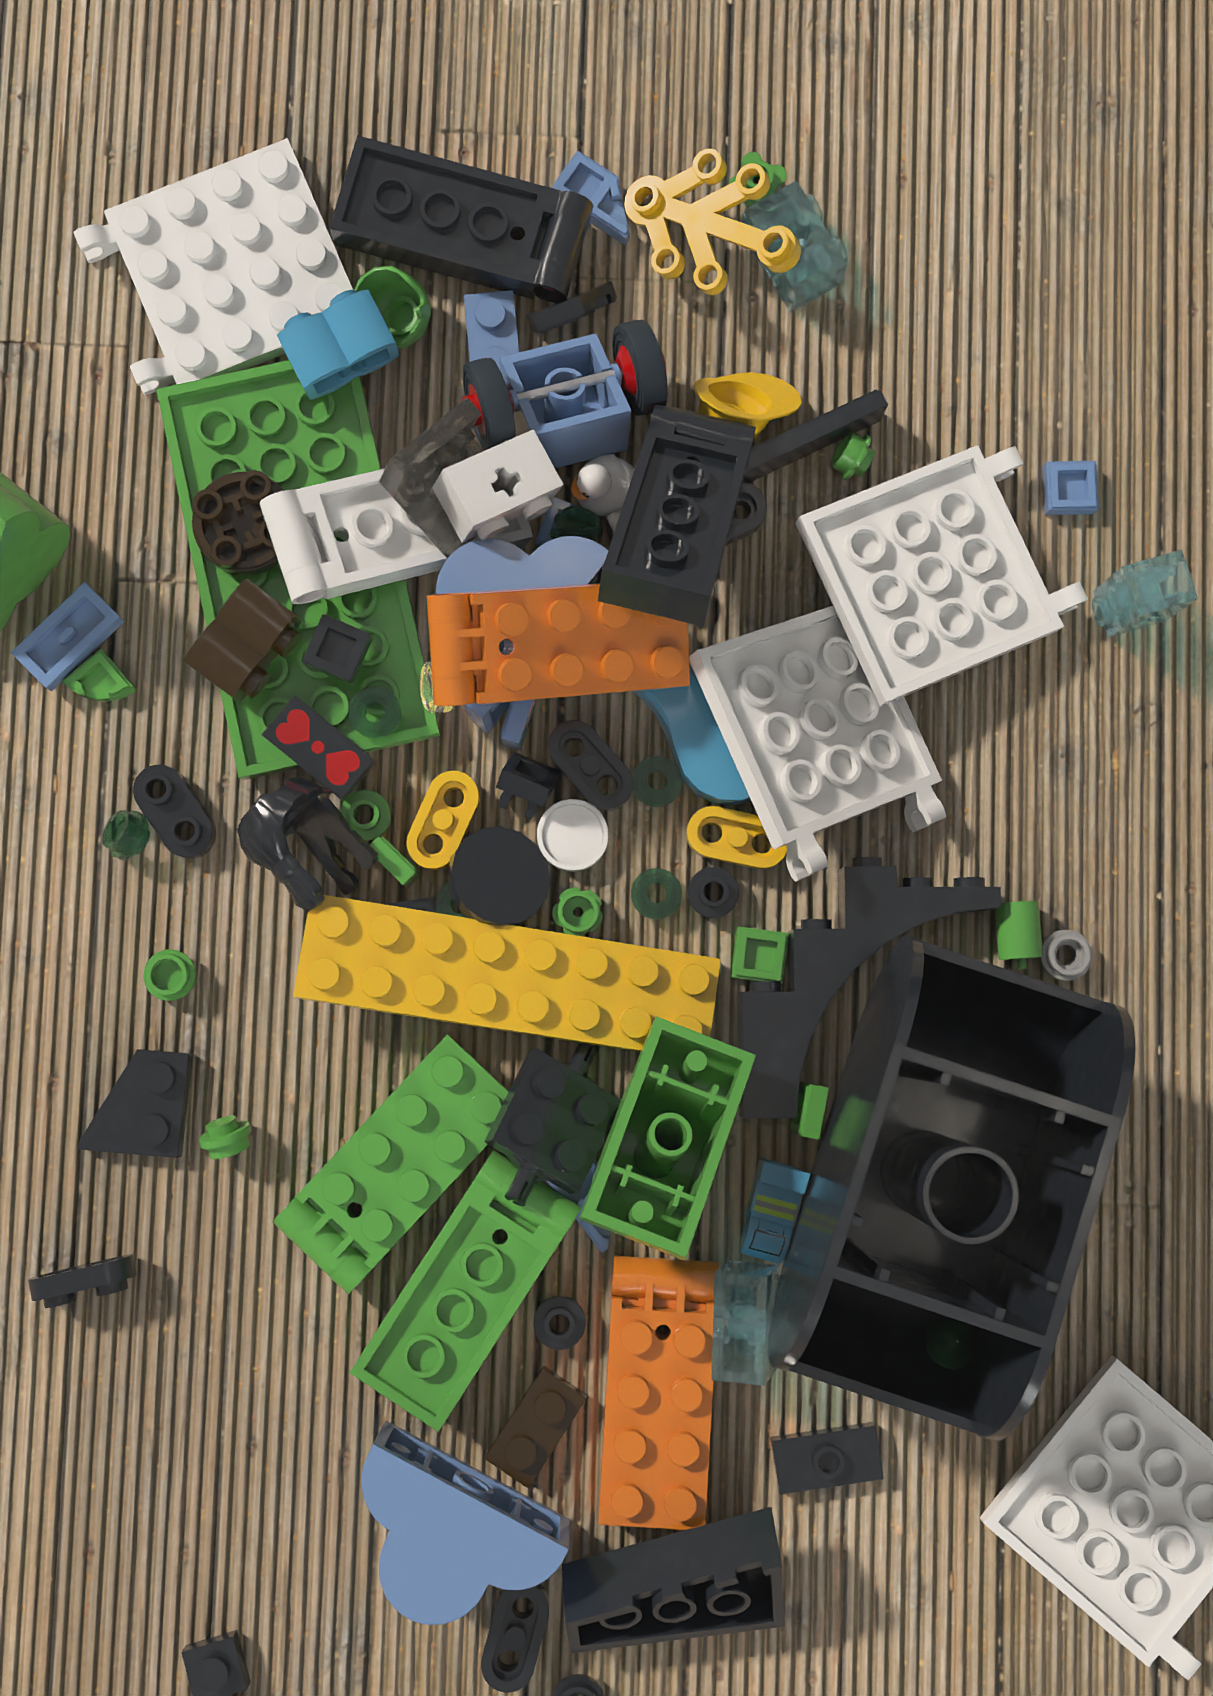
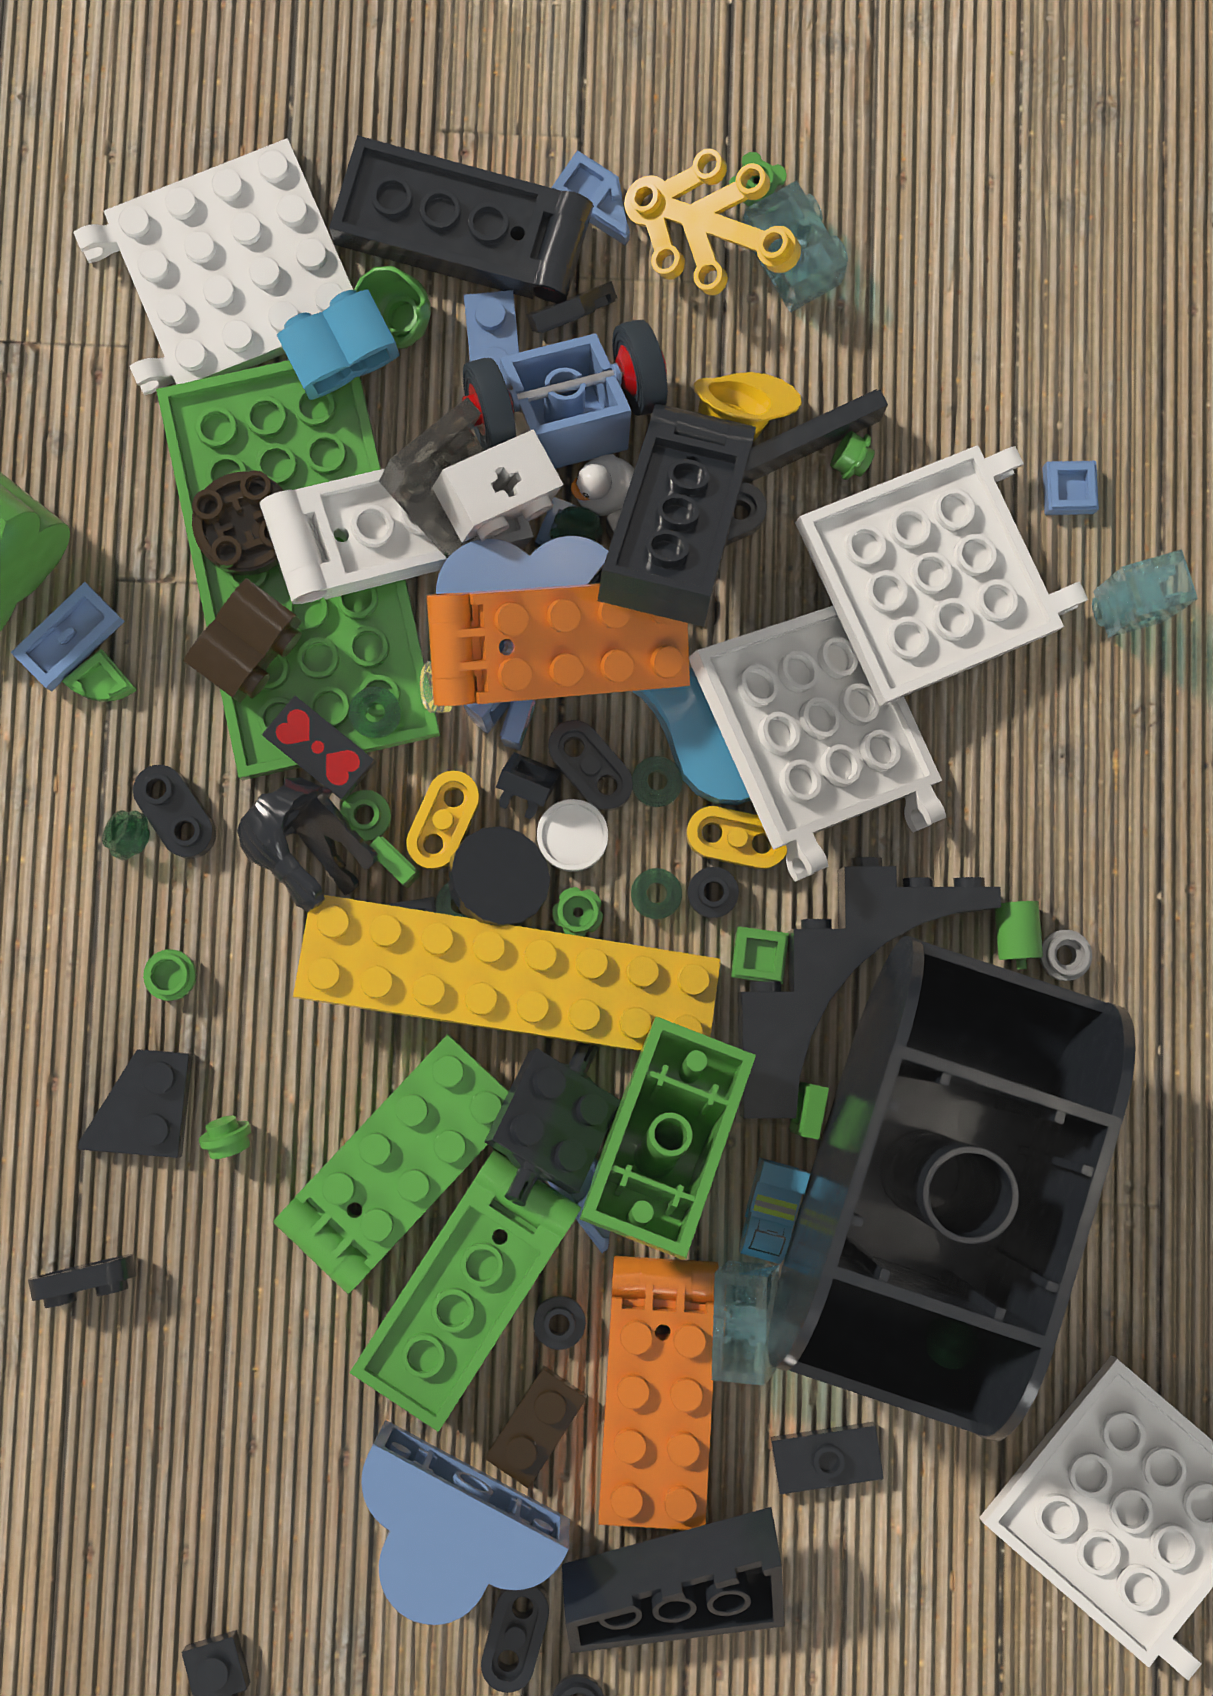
black tile [302,614,373,685] -> none

